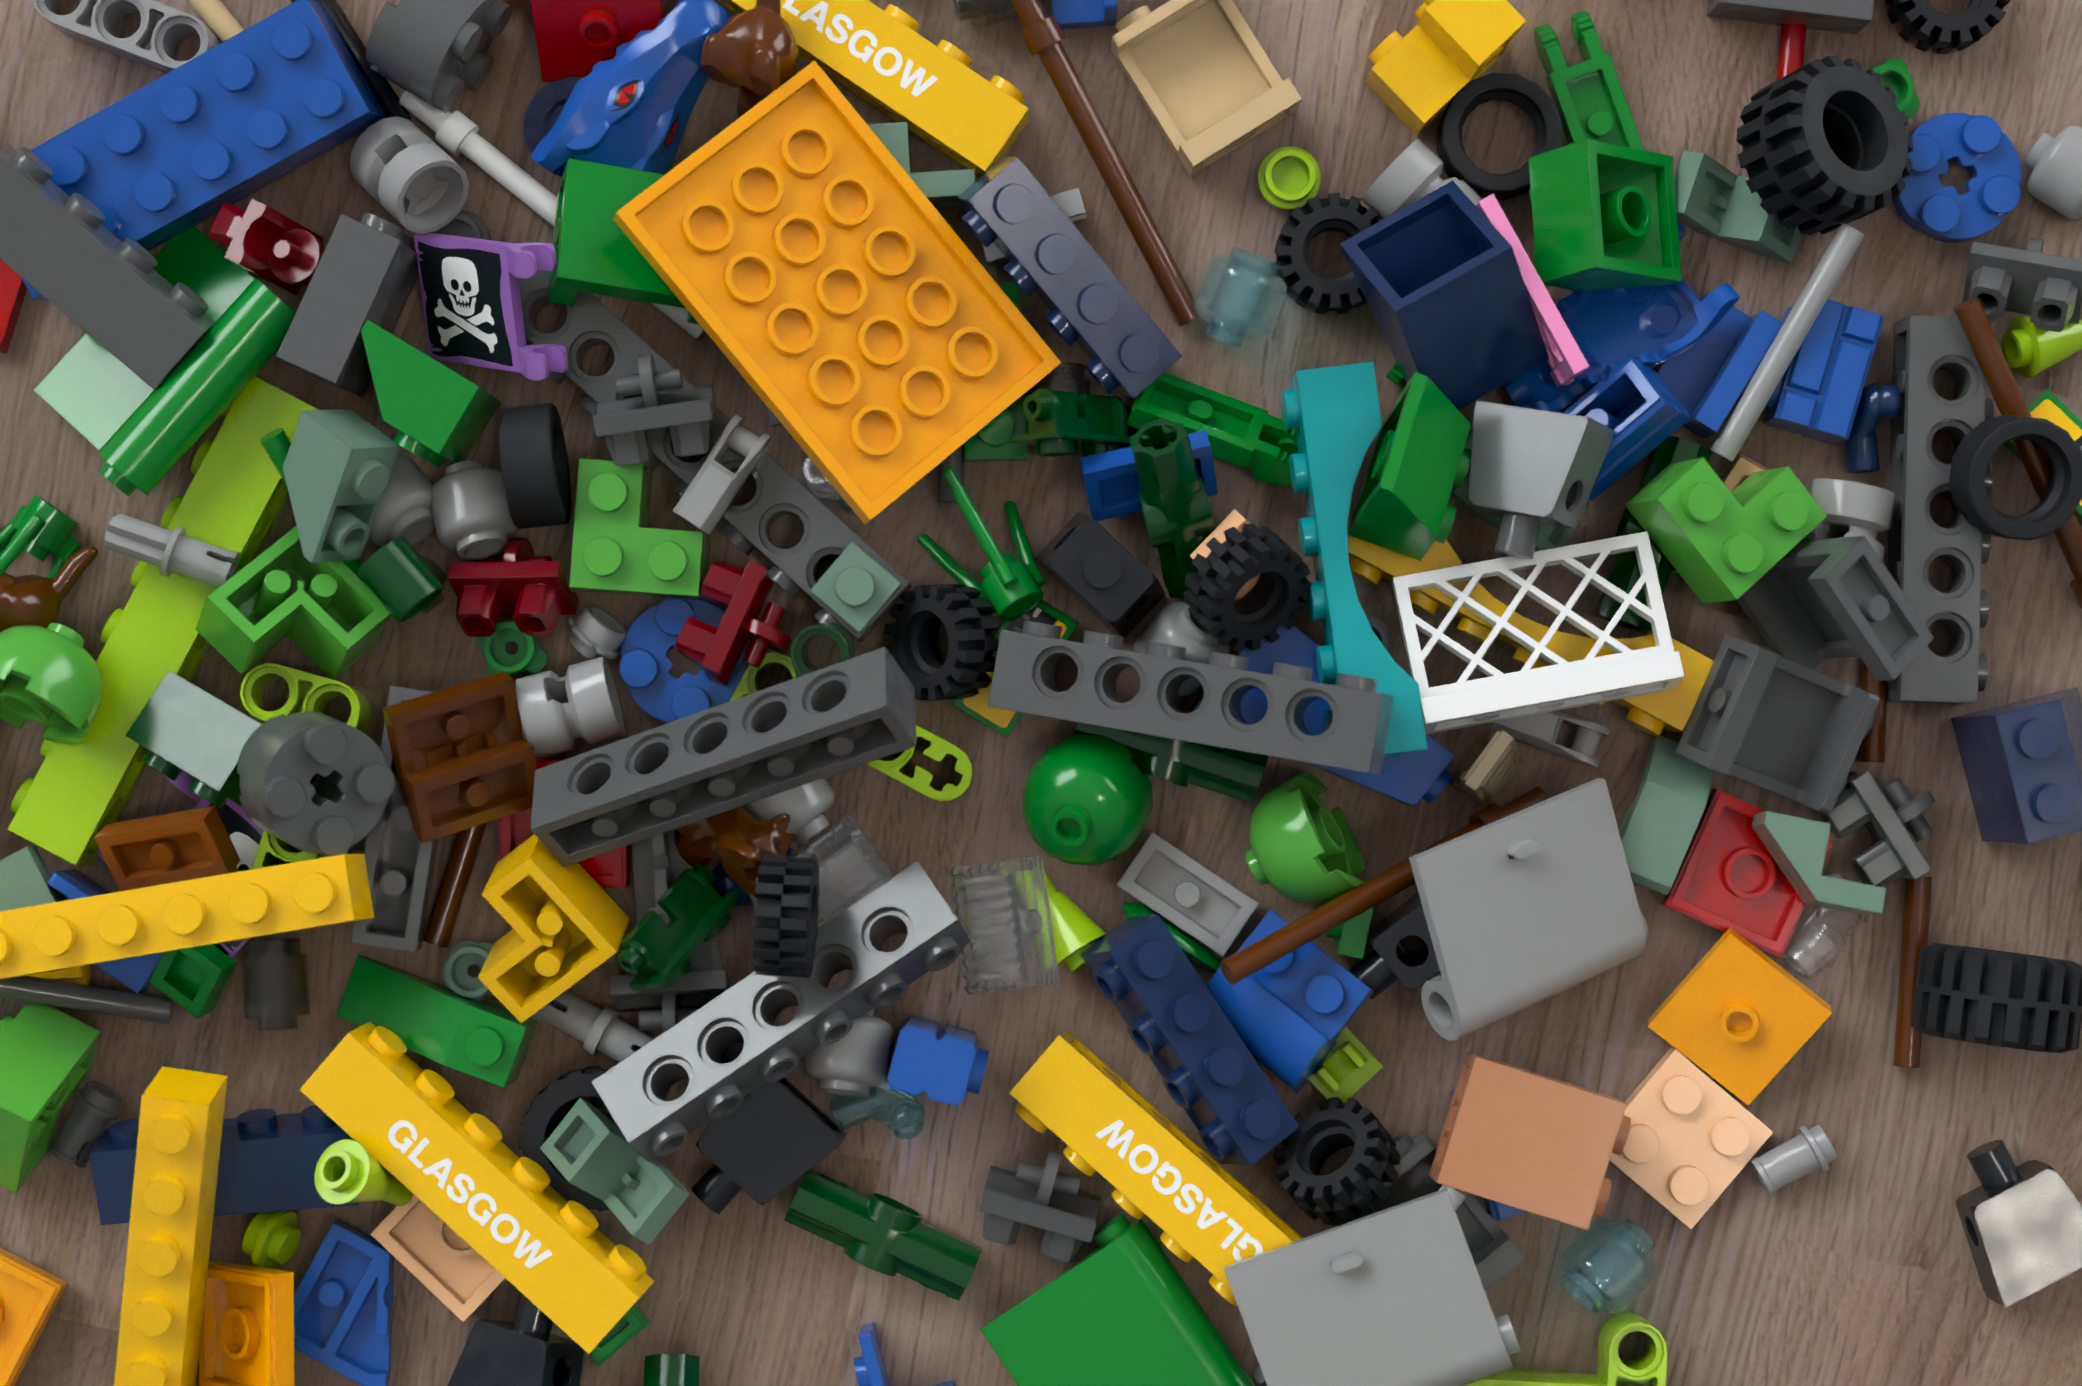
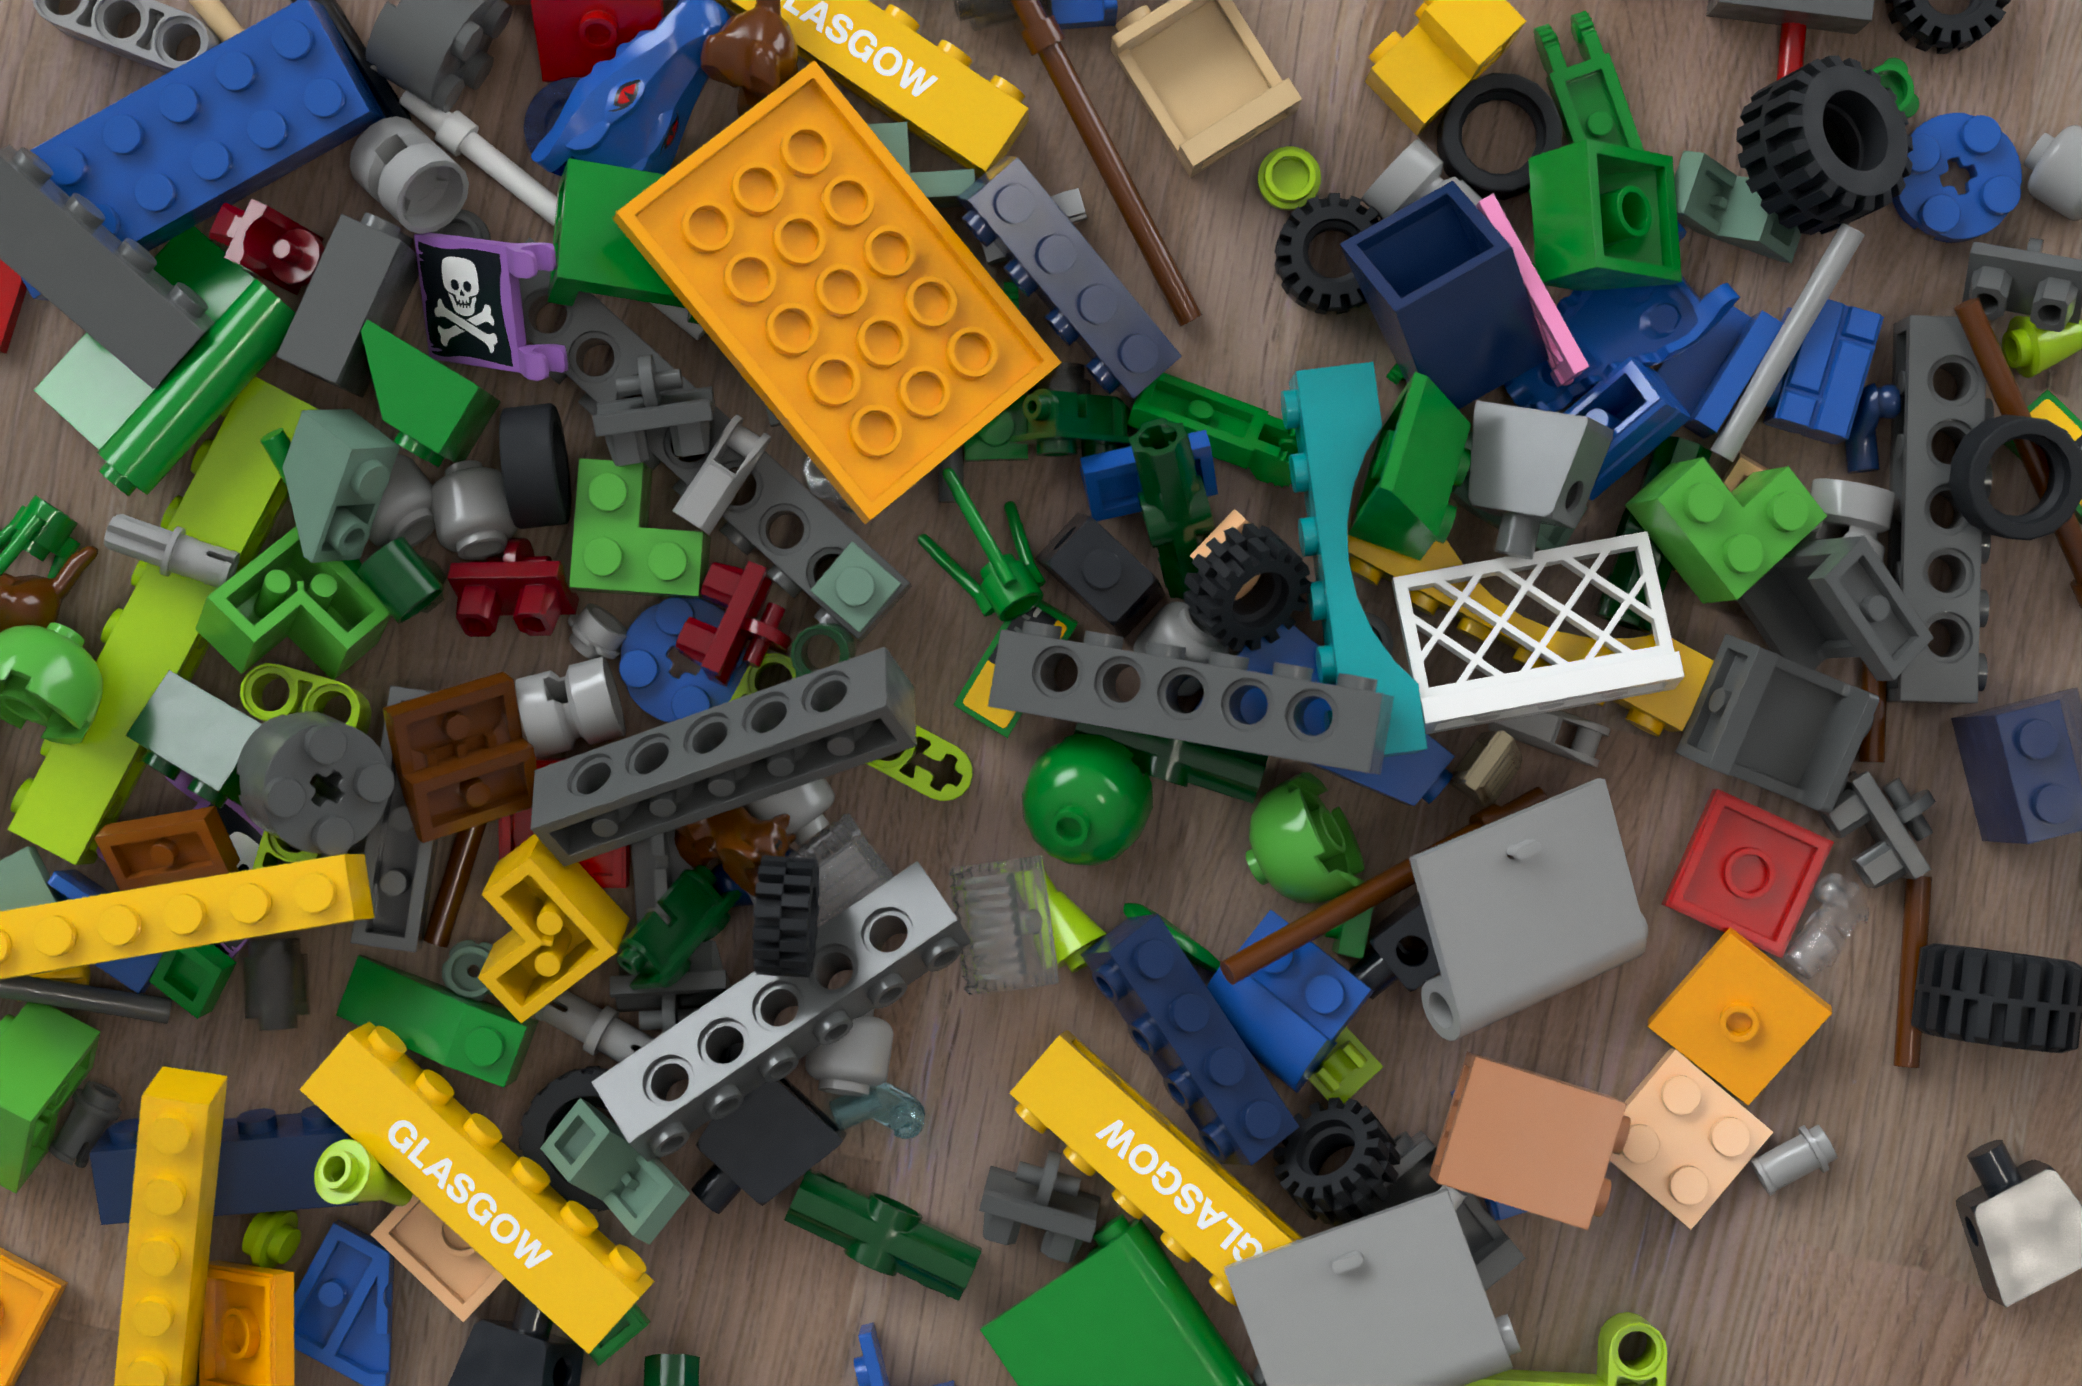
green plate [476,619,548,677] -> none
black tyre [884,584,1001,701] -> none
blue brick [887,1015,989,1106] -> none
light grey plate [1116,832,1259,956] -> none
clear light blue head [1193,247,1287,347] -> none
clear light blue head [1560,1218,1657,1315] -> none
sand green slope [1618,735,1714,895] -> none
sand green slope [1752,811,1886,915] -> none

